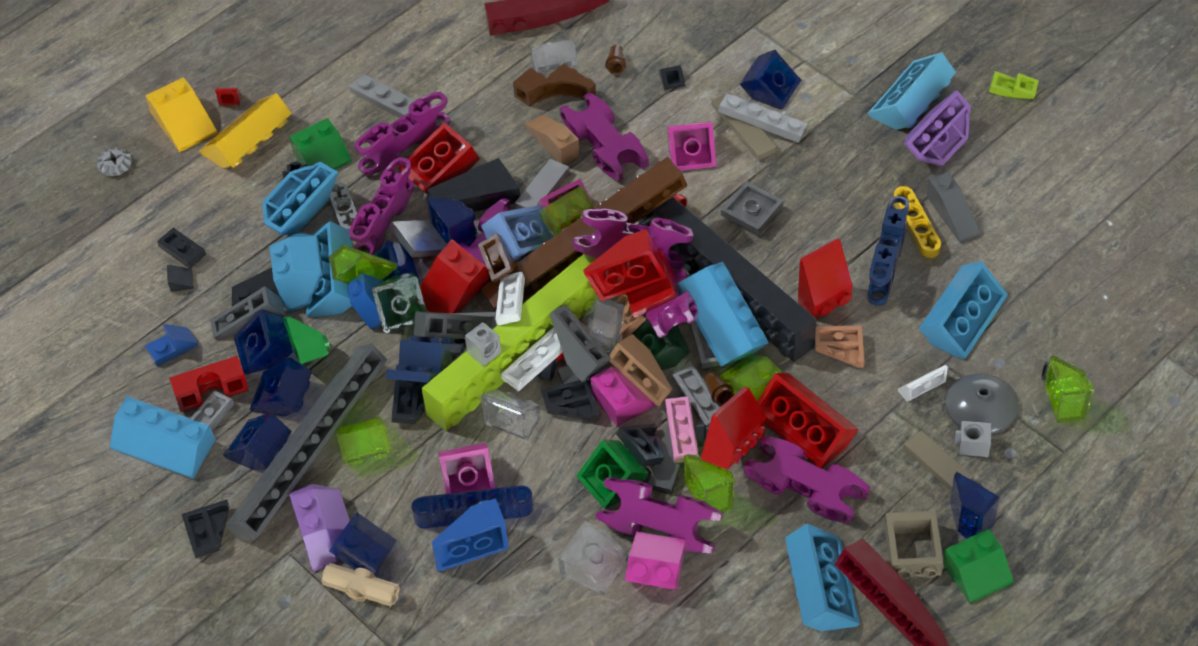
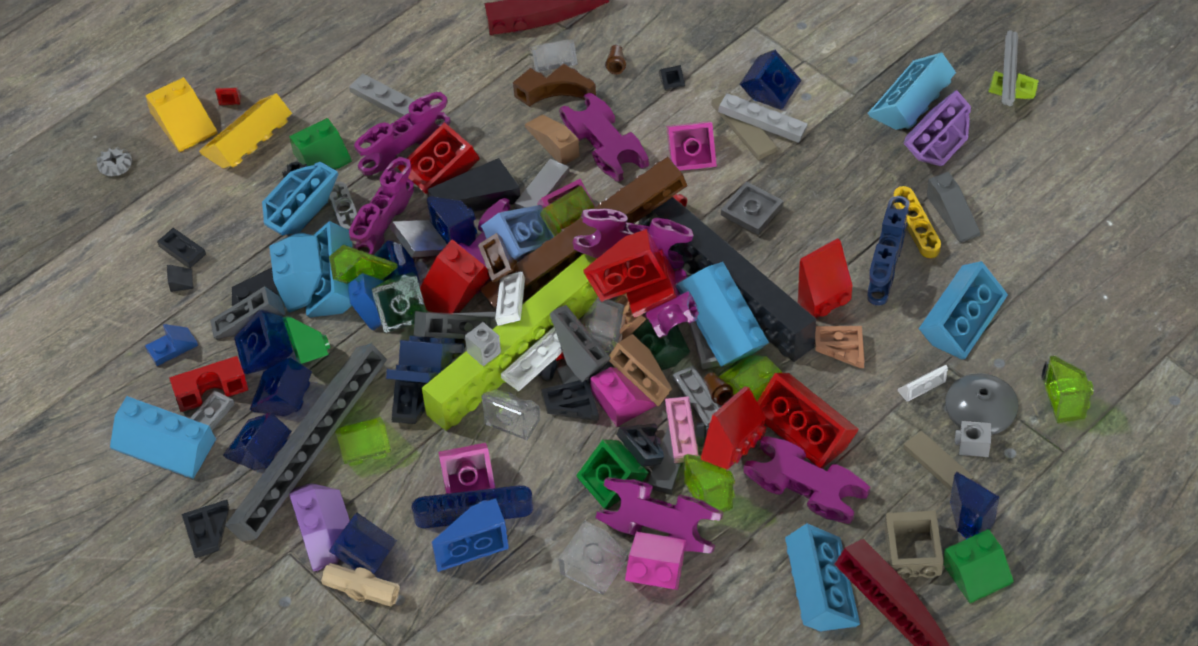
none -> light grey axle [1002,30,1018,106]

